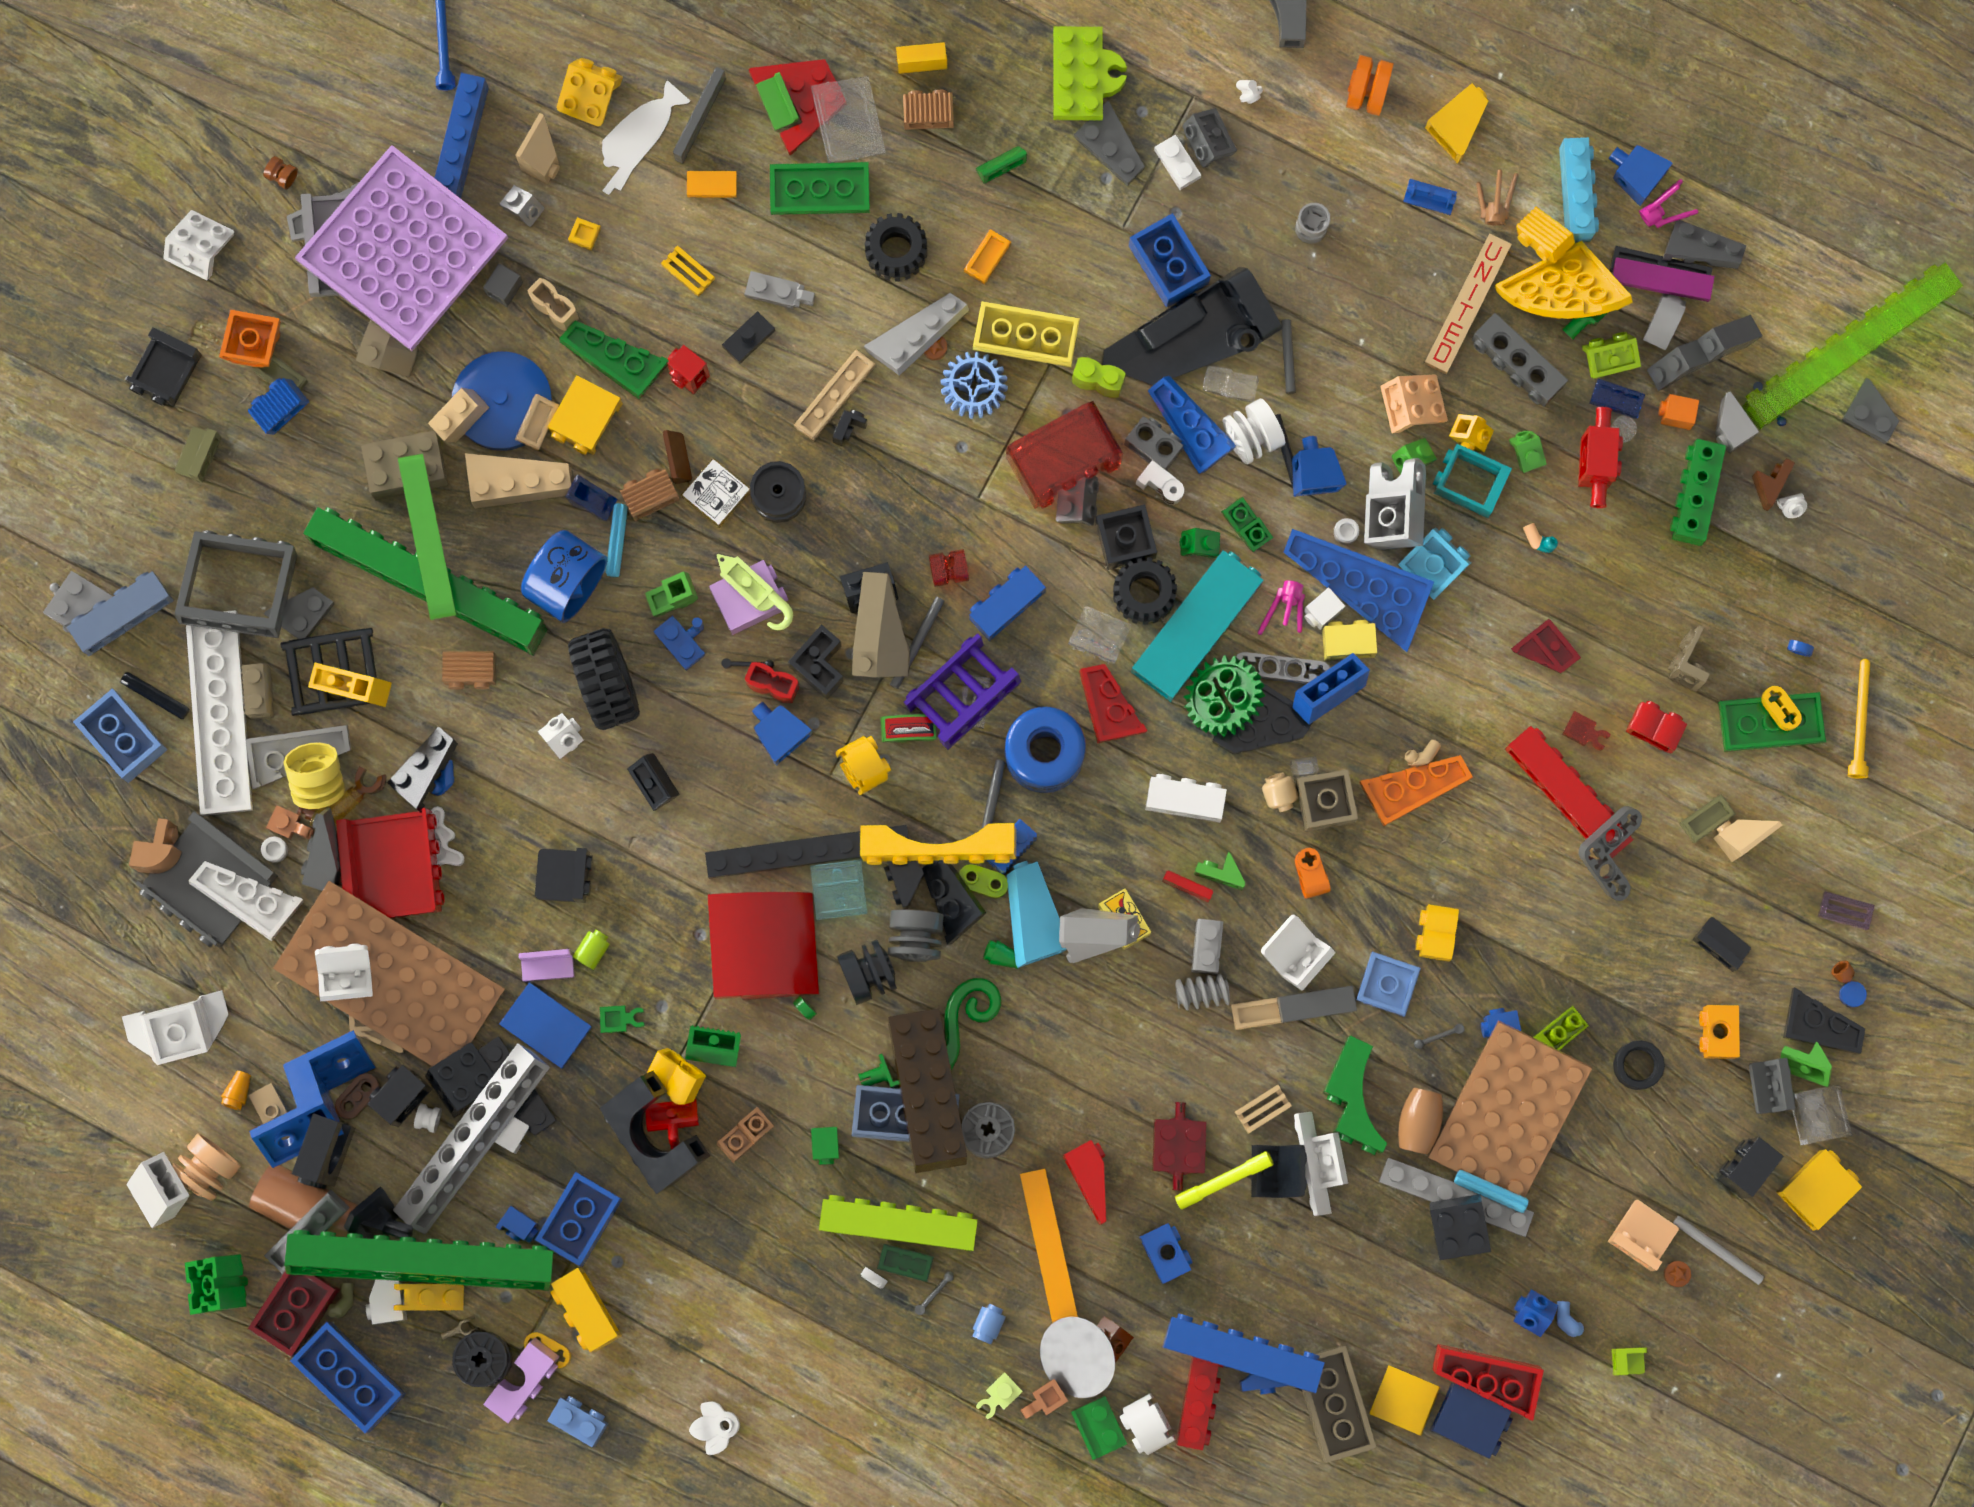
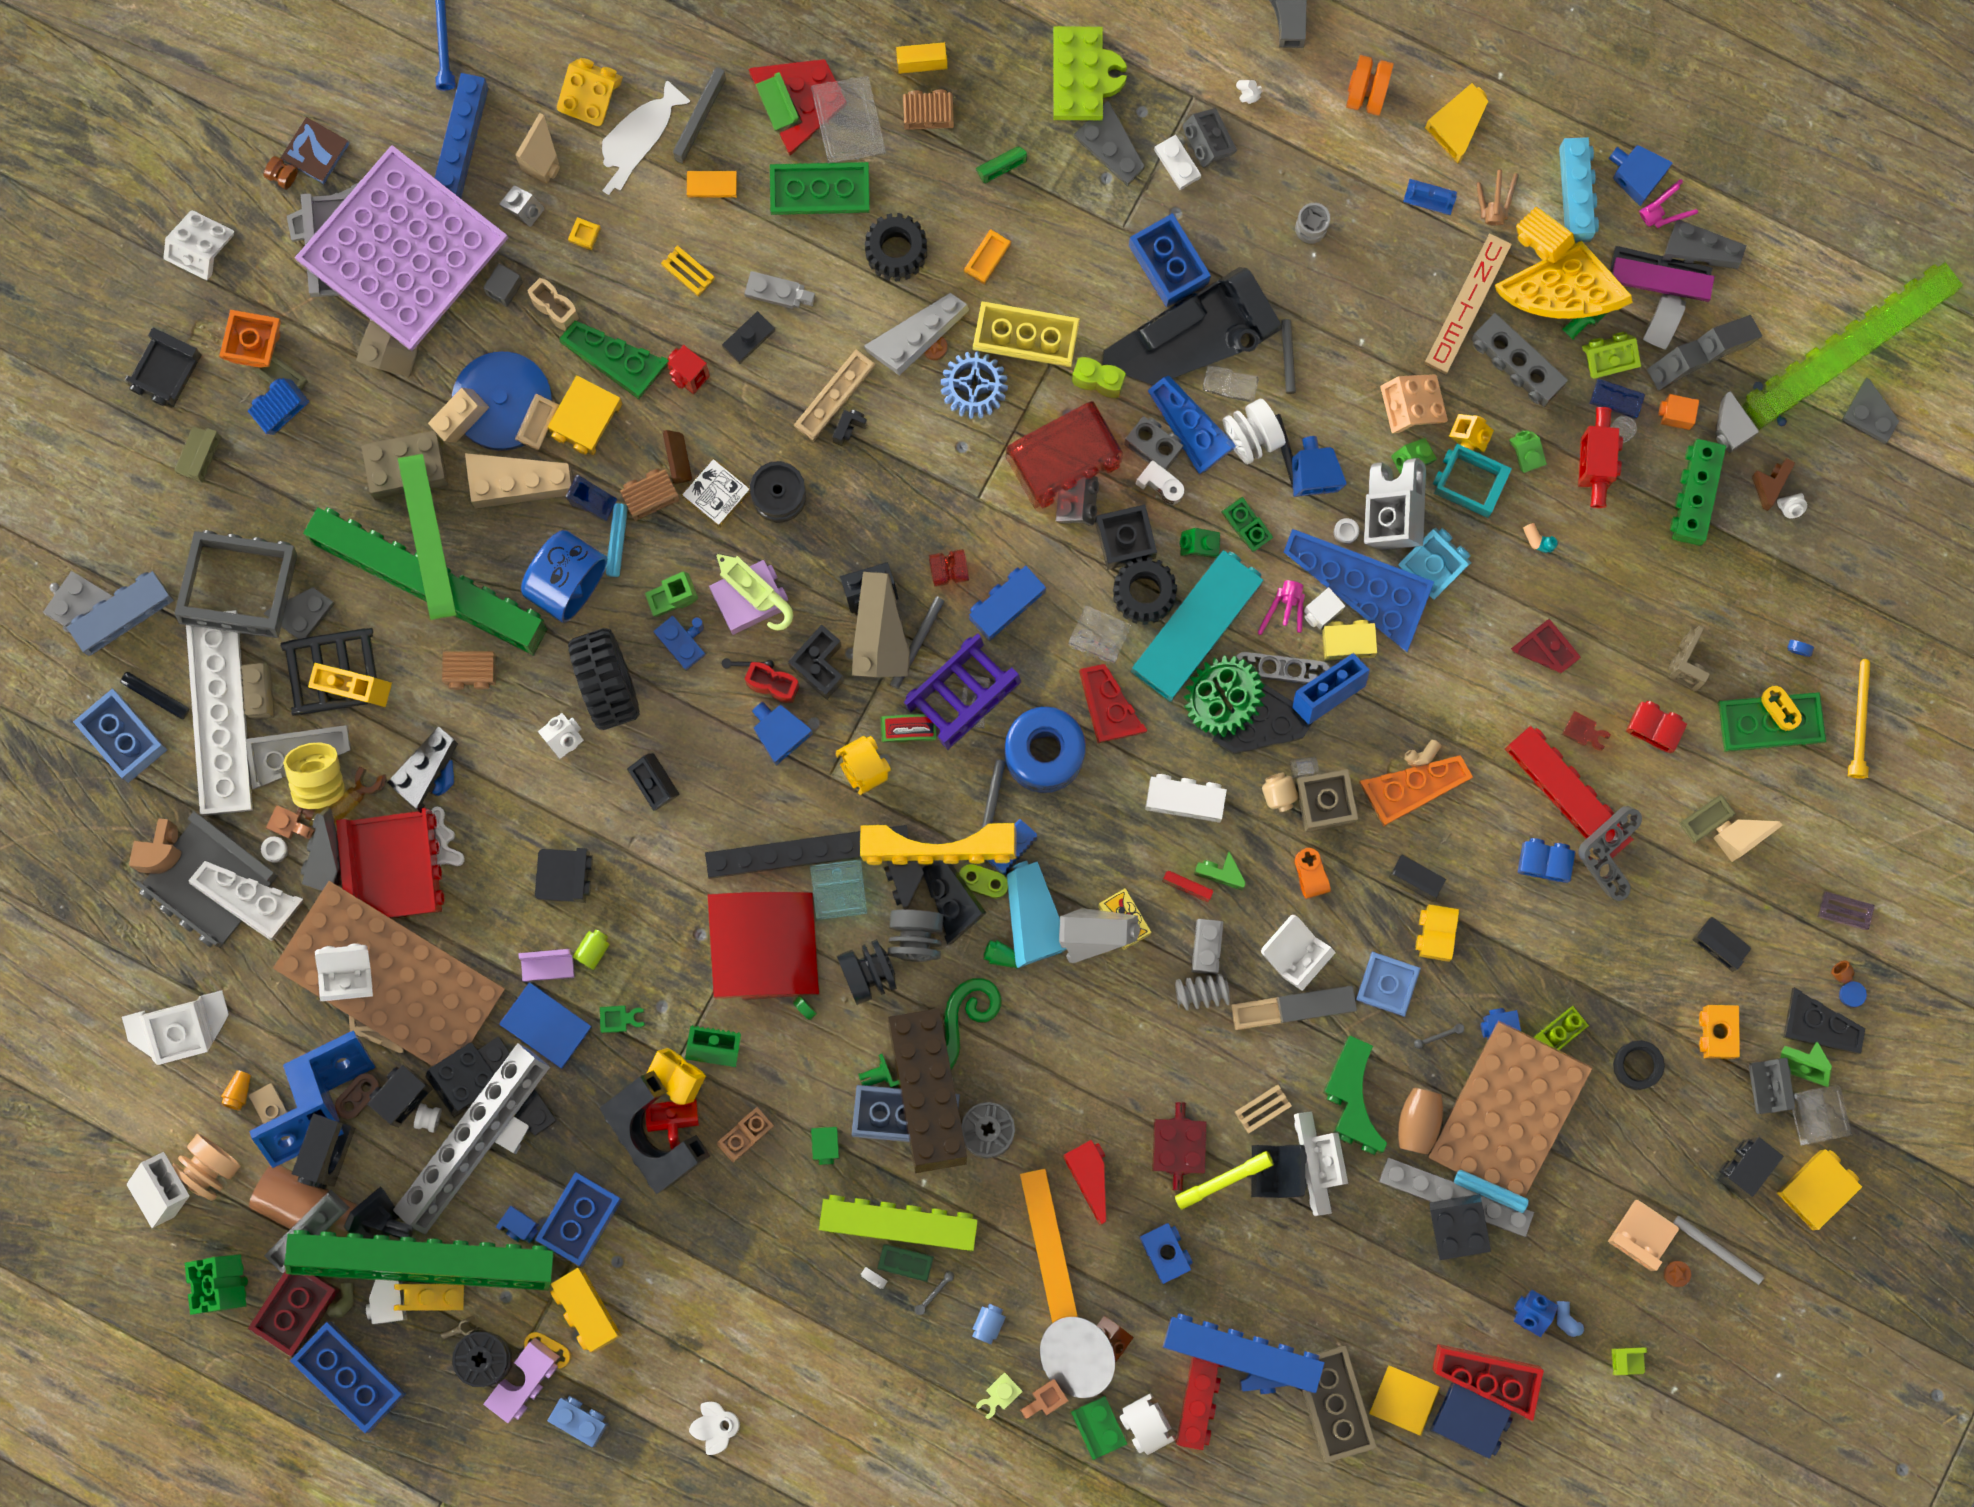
none -> reddish brown tile [280,117,350,184]
none -> black panel [1389,855,1446,902]
none -> blue brick [1517,838,1576,883]

